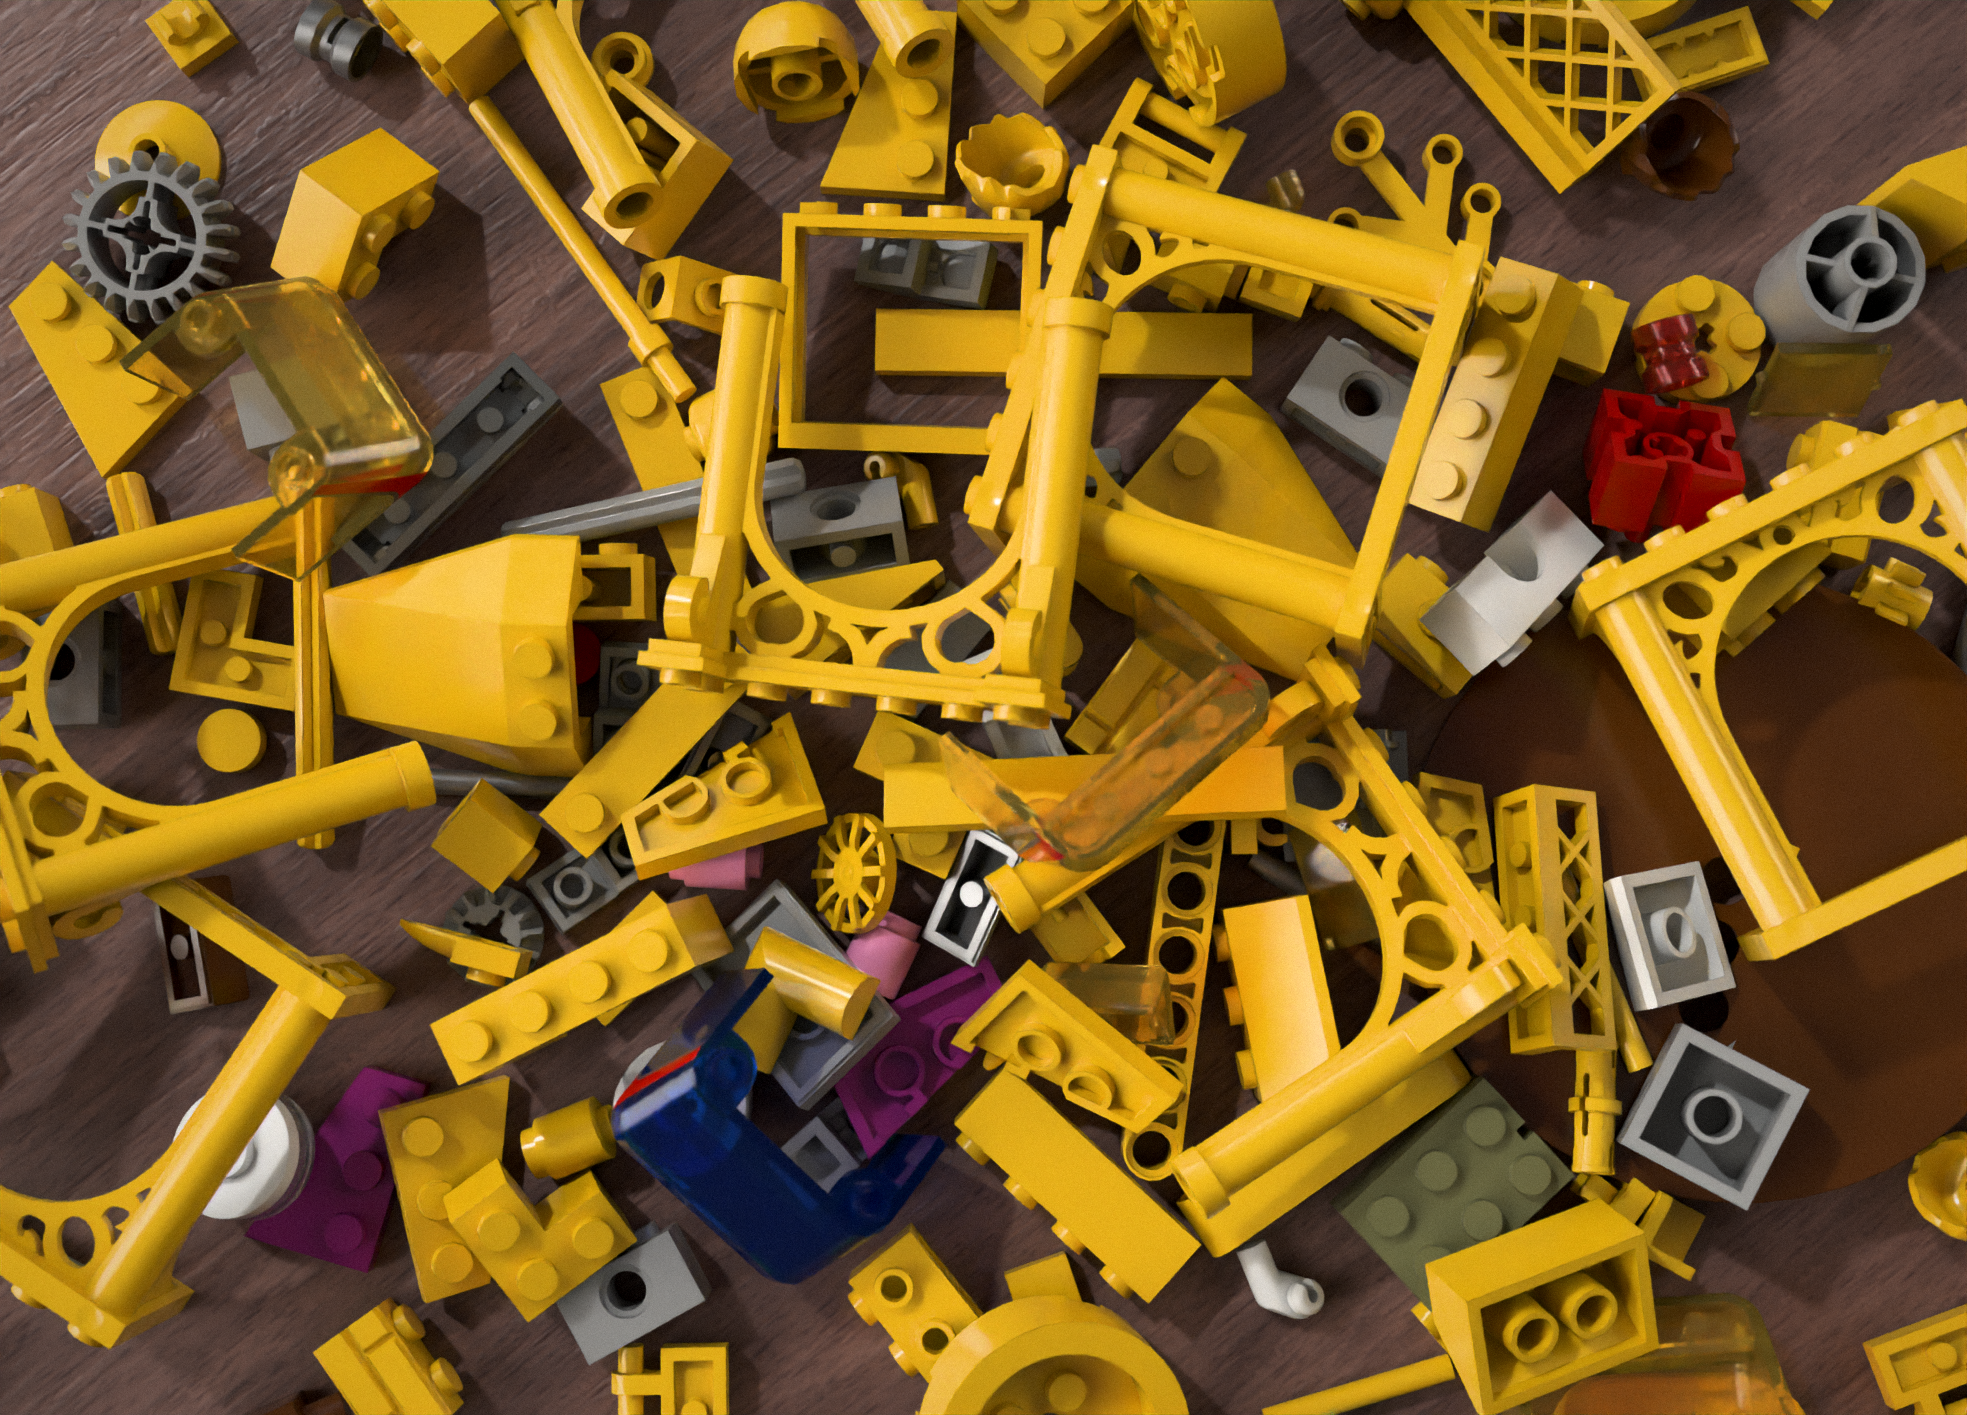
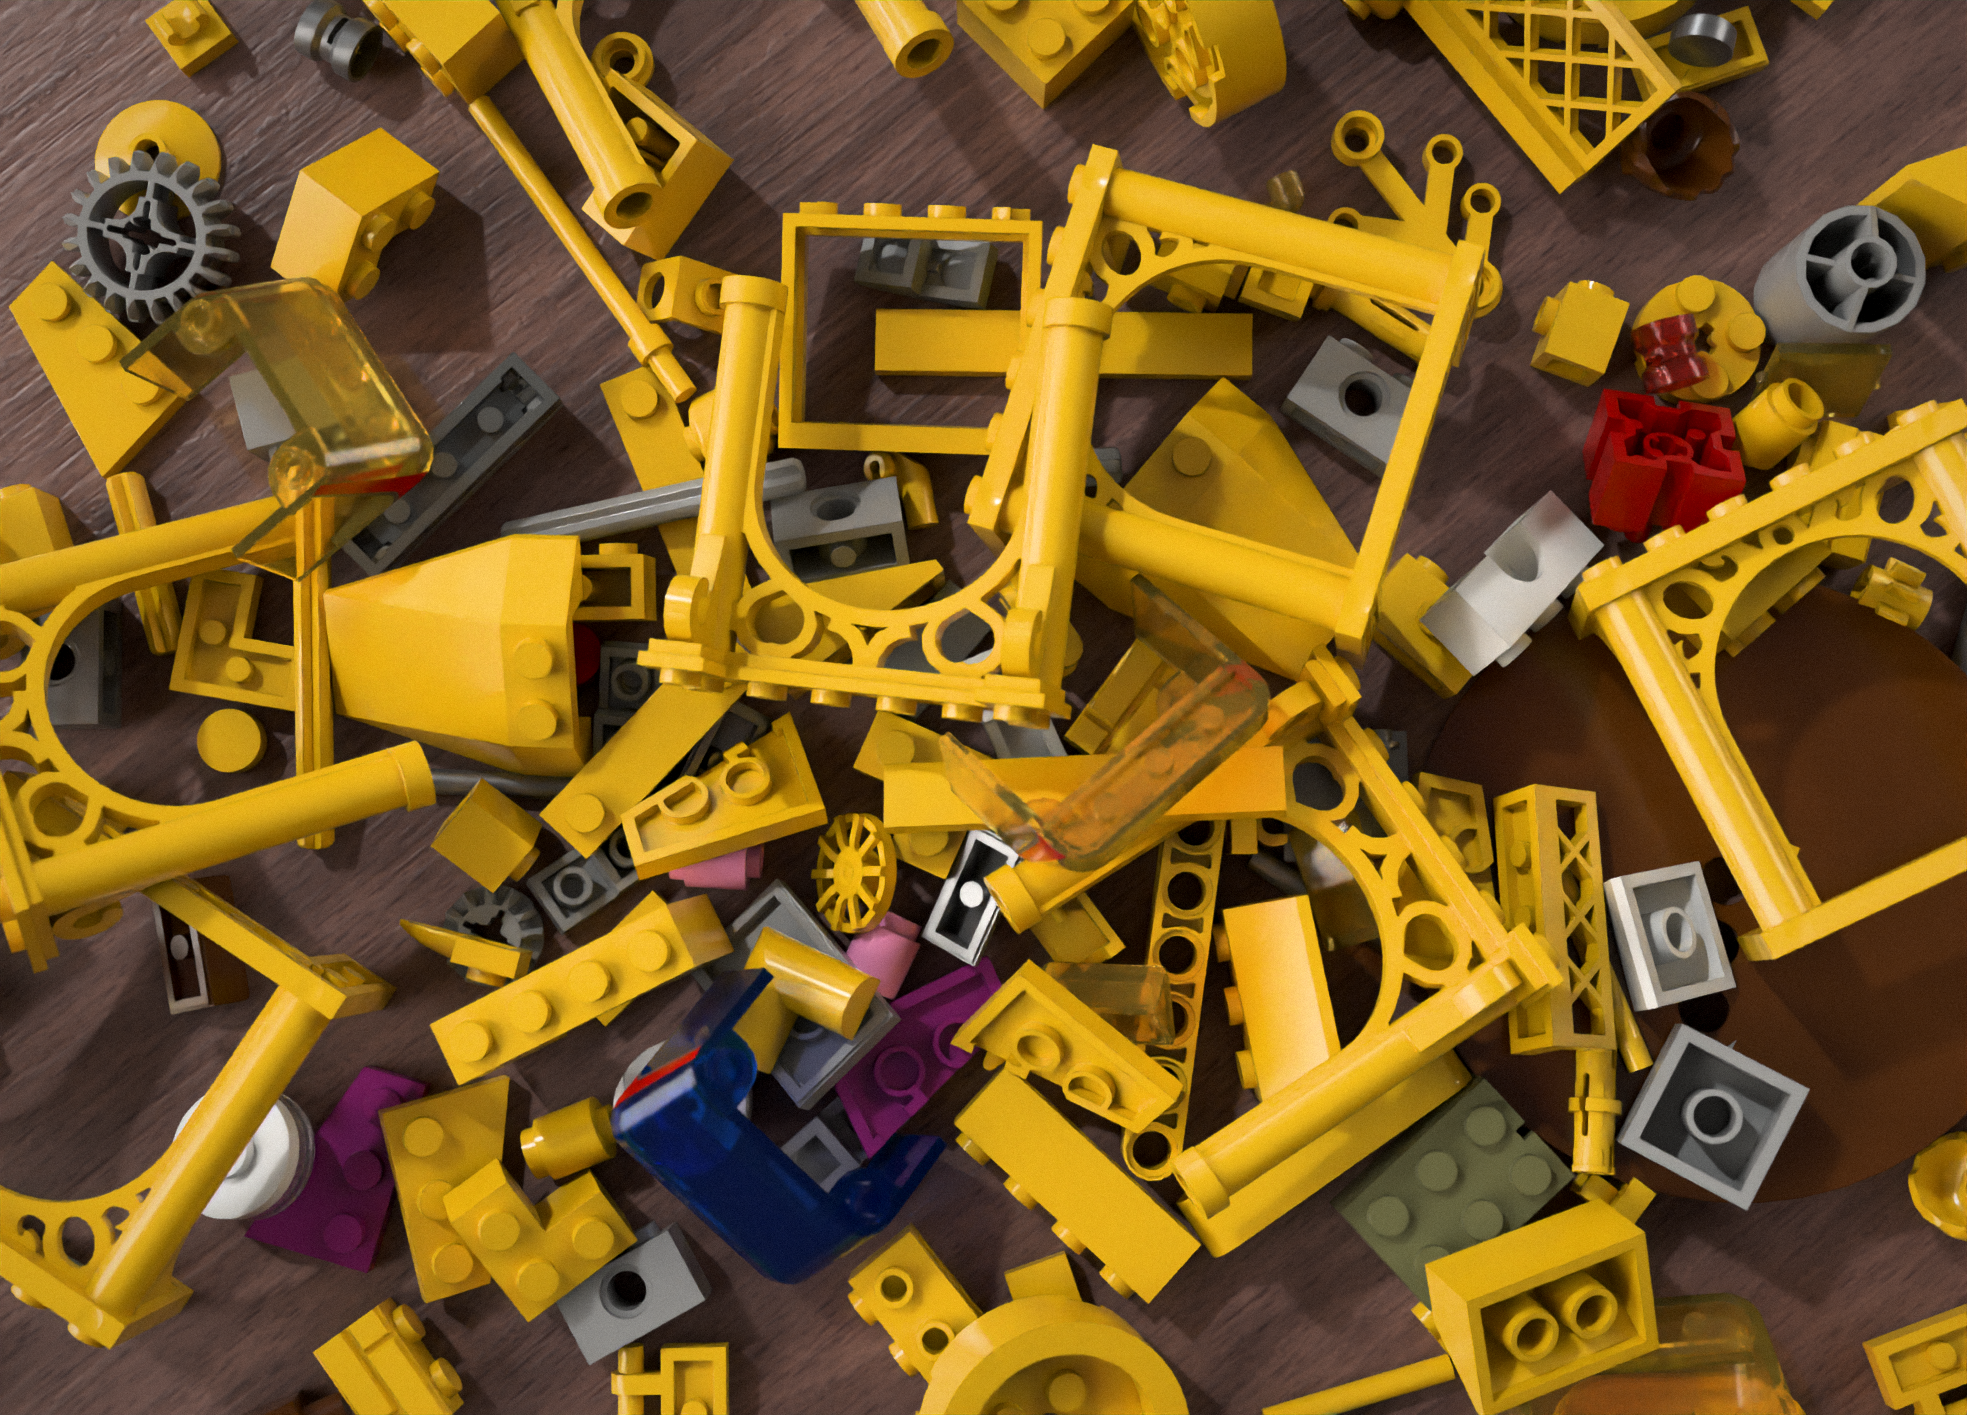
yellow cylinder [733,1,860,123] -> none
yellow wing [820,10,957,202] -> none
yellow hair [954,112,1070,217] -> none
yellow plate [1099,77,1248,193] -> none
white arm [1235,1239,1325,1319] -> none
yellow brick [1409,256,1585,533] -> none
yellow panel [1635,1190,1706,1281] -> none
none -> flat silver tile [1668,13,1737,67]
none -> yellow brick [1731,378,1824,470]

